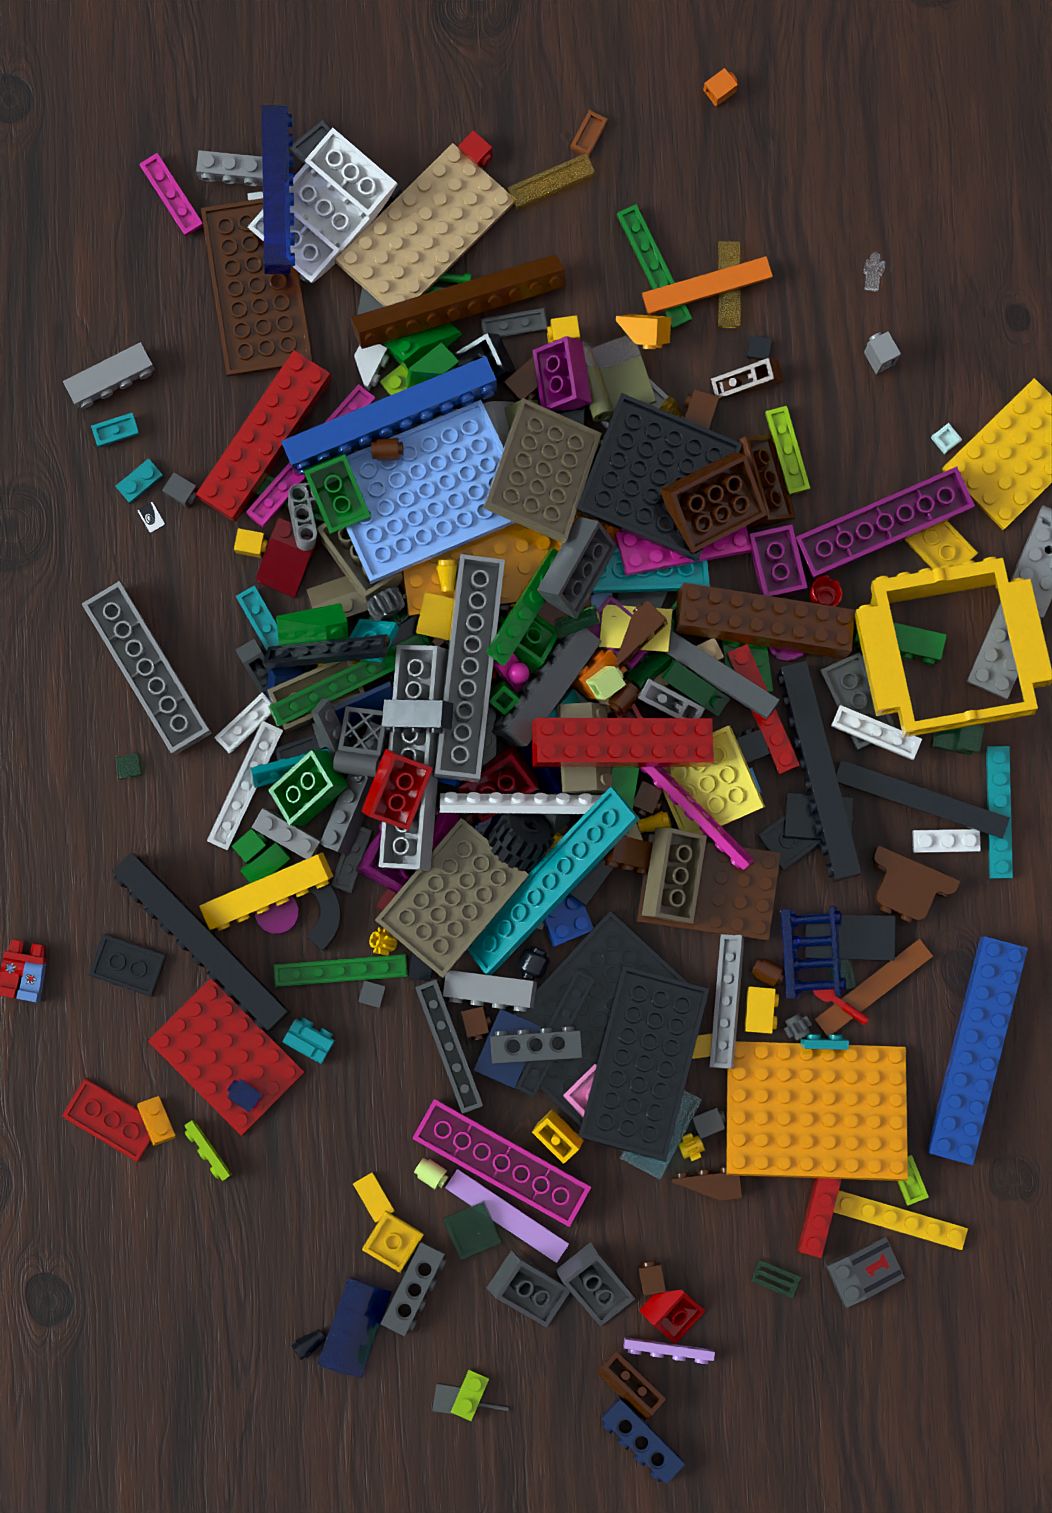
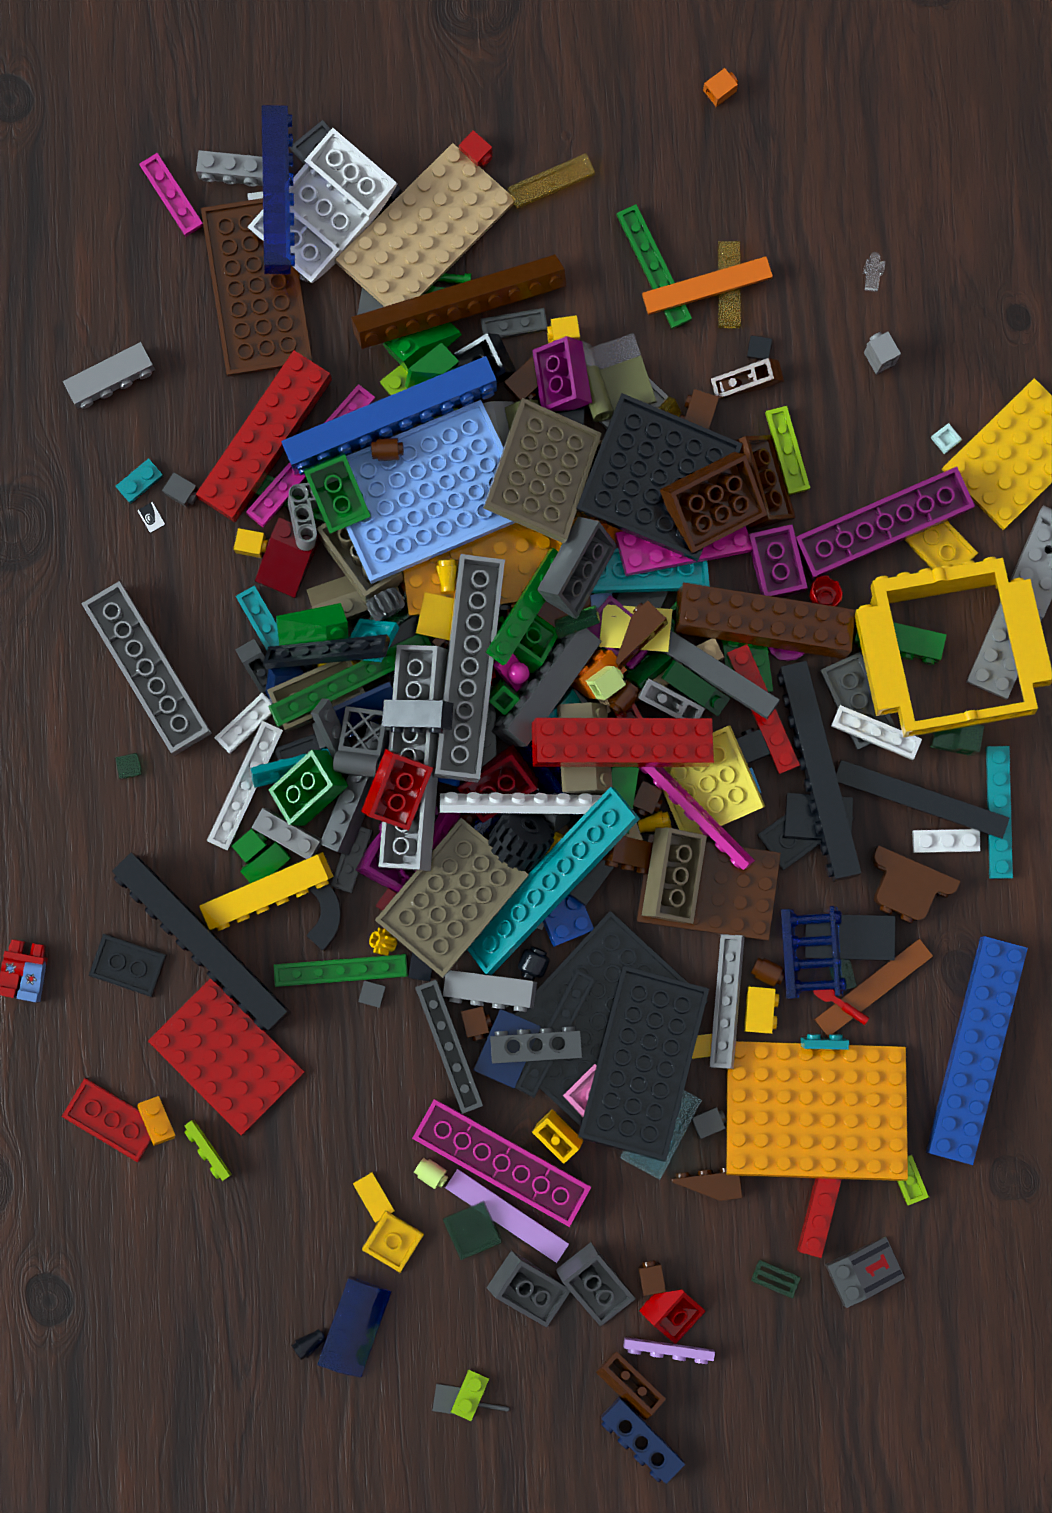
teal plate [91,413,140,448] -> none
clear blue brick [227,1078,264,1113] -> none
magenta tile [255,896,299,934] -> none
teal brick [283,1017,335,1064] -> none
white slope [354,344,390,391] -> none
dark grey brick [381,1241,447,1336] -> none
dark orange tile [570,110,608,158] -> none
light orange slope [616,314,671,349] -> none
yellow gear [678,1133,705,1161] -> none
dark grey gear [784,1013,812,1040] -> none
yellow plate [833,1190,968,1250] -> none

